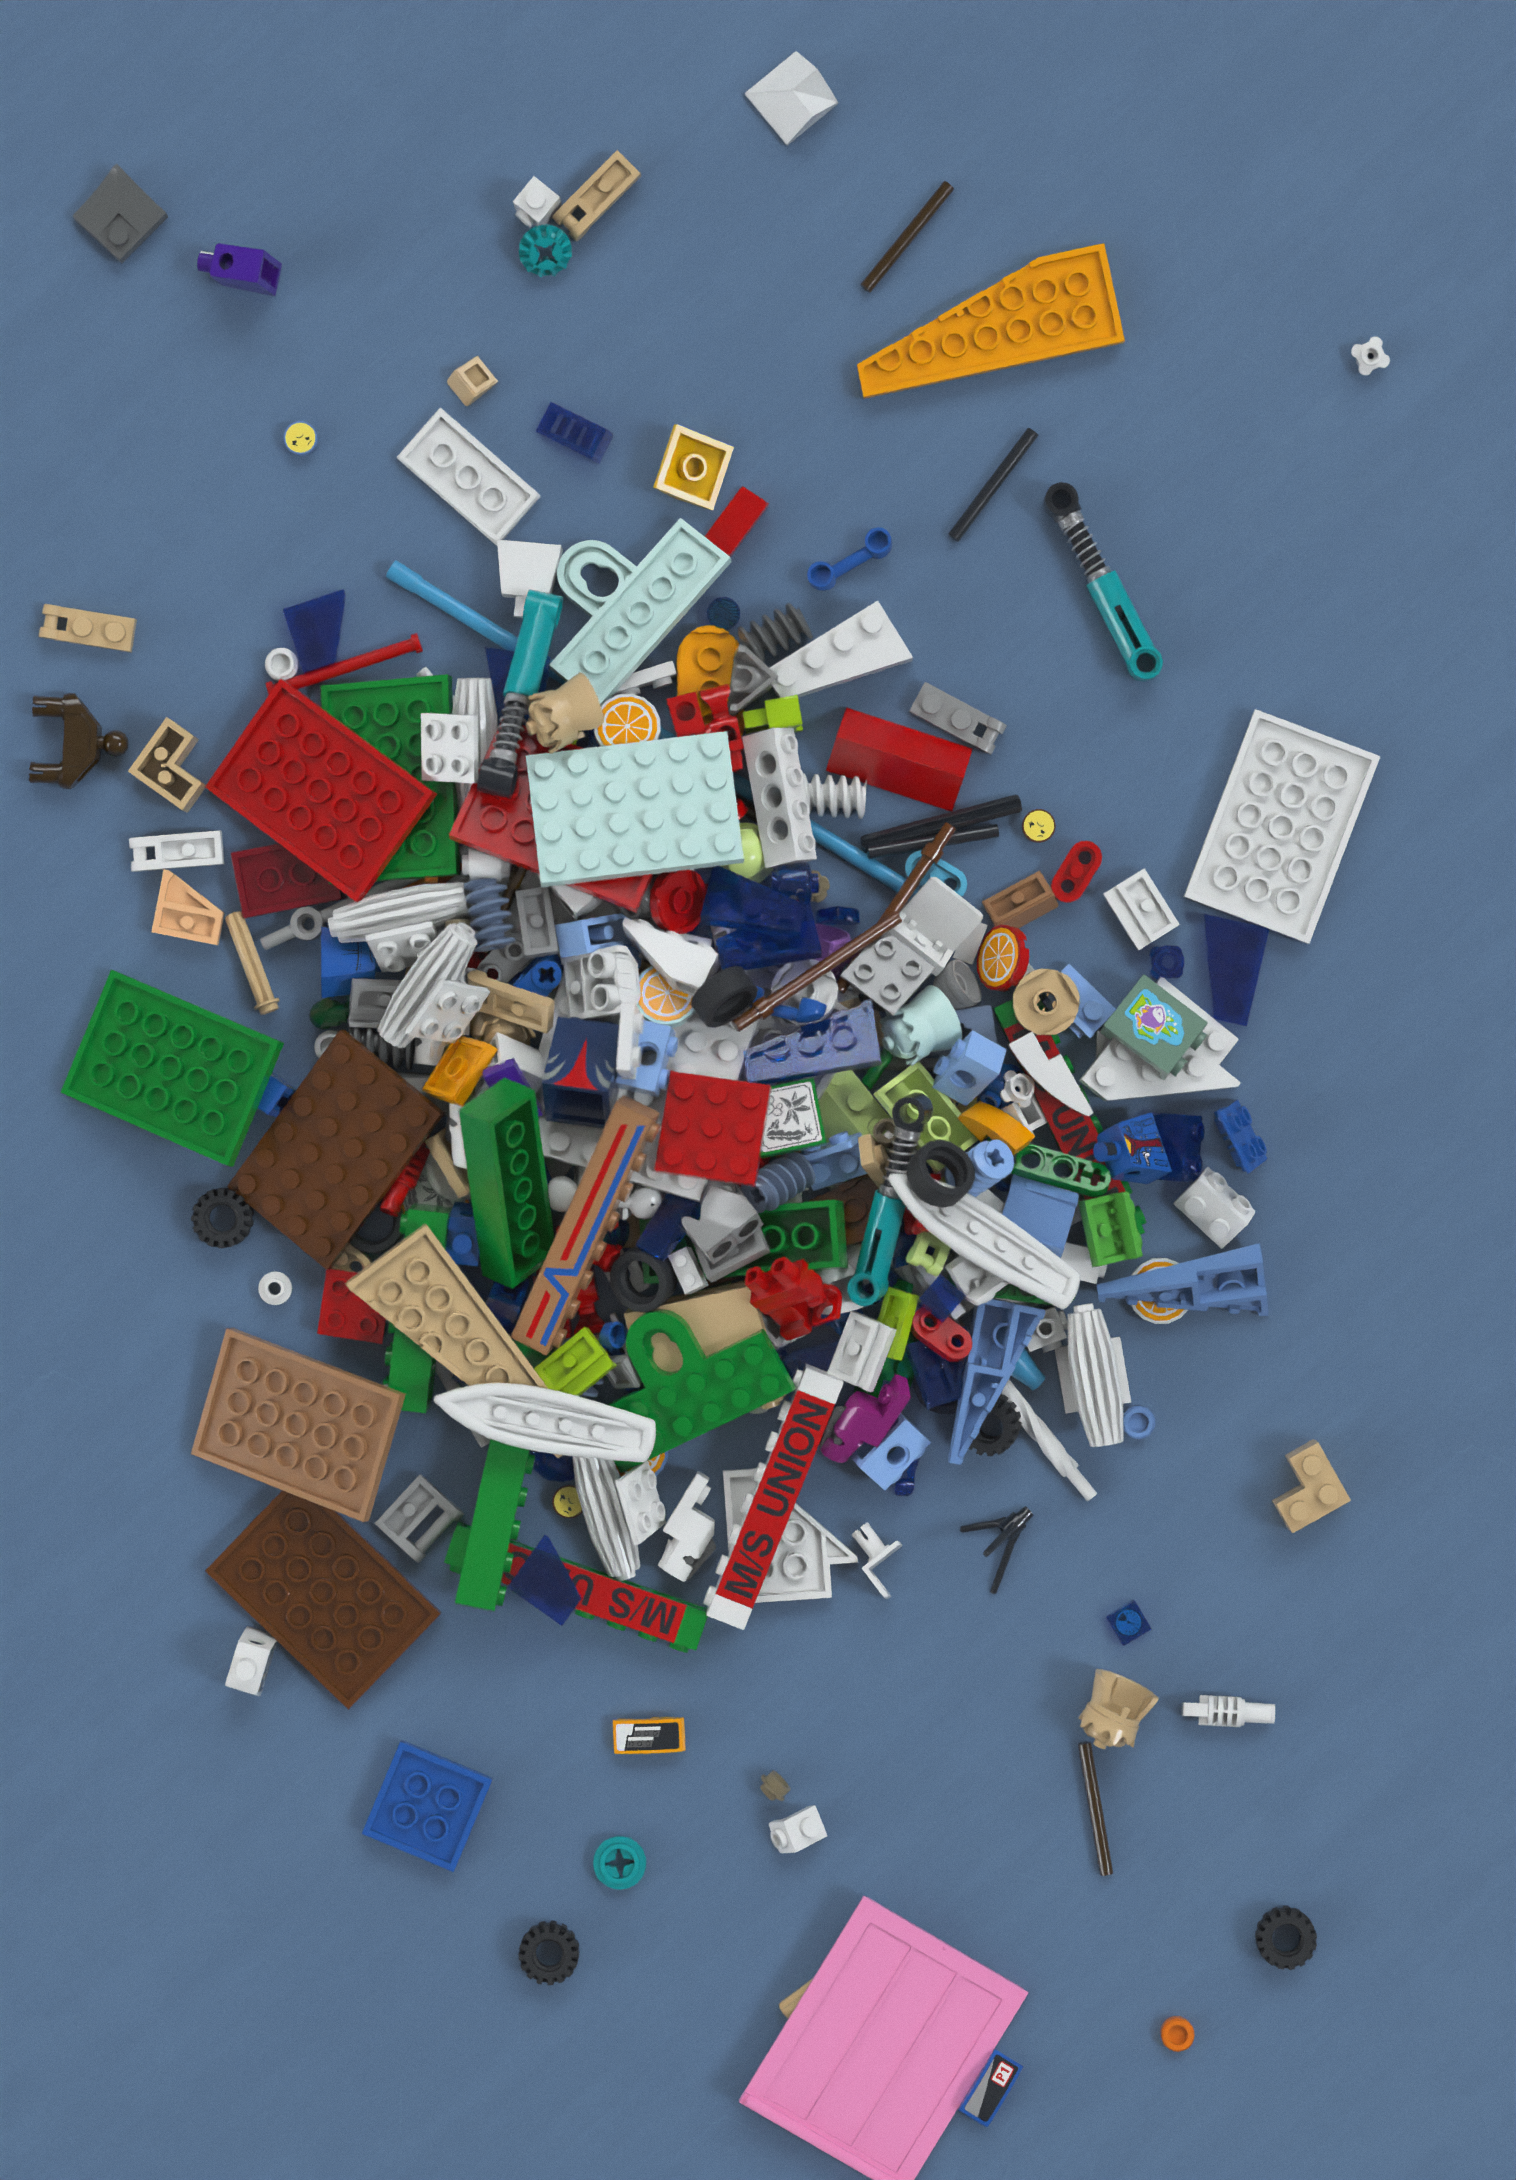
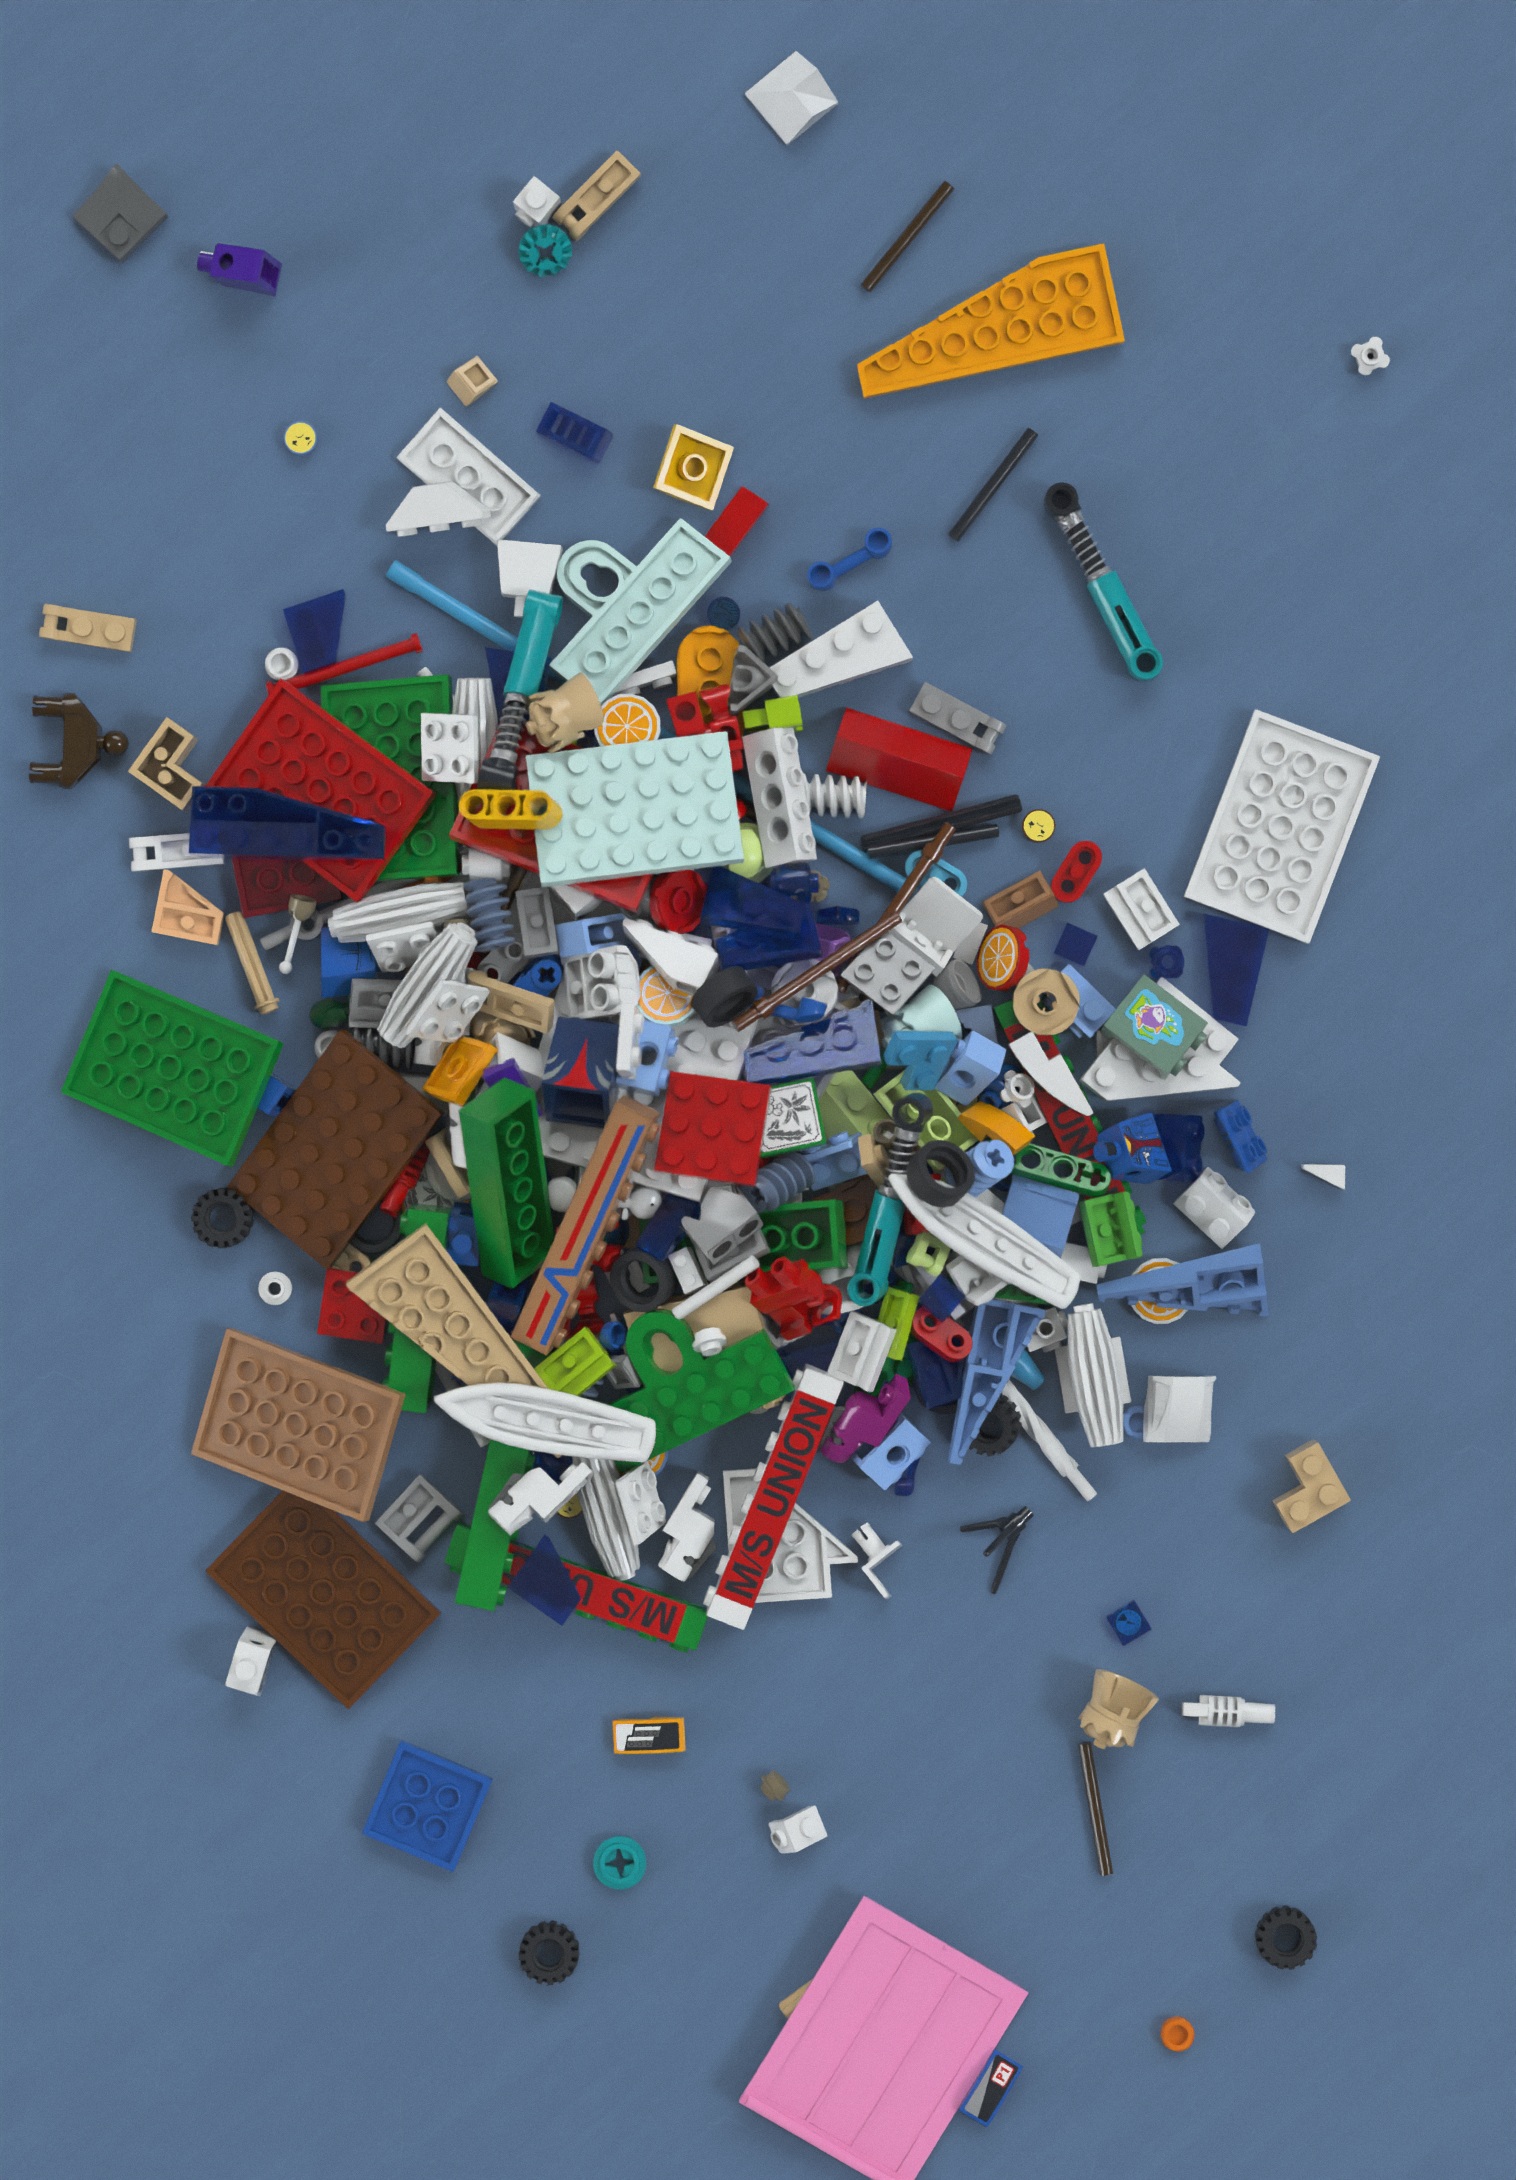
none -> clear blue wedge [189,786,386,860]
none -> hinge [279,894,317,974]
none -> white slope [386,481,491,537]
none -> yellow beam [459,789,563,830]
none -> white plate [488,1462,593,1536]
none -> white bar [672,1256,759,1320]
none -> white plate [693,1328,727,1356]
none -> dark azure plate [883,1031,958,1090]
none -> clear blue tile [1053,922,1098,967]
none -> white slope [1143,1376,1216,1442]
none -> white piece [1301,1164,1345,1190]

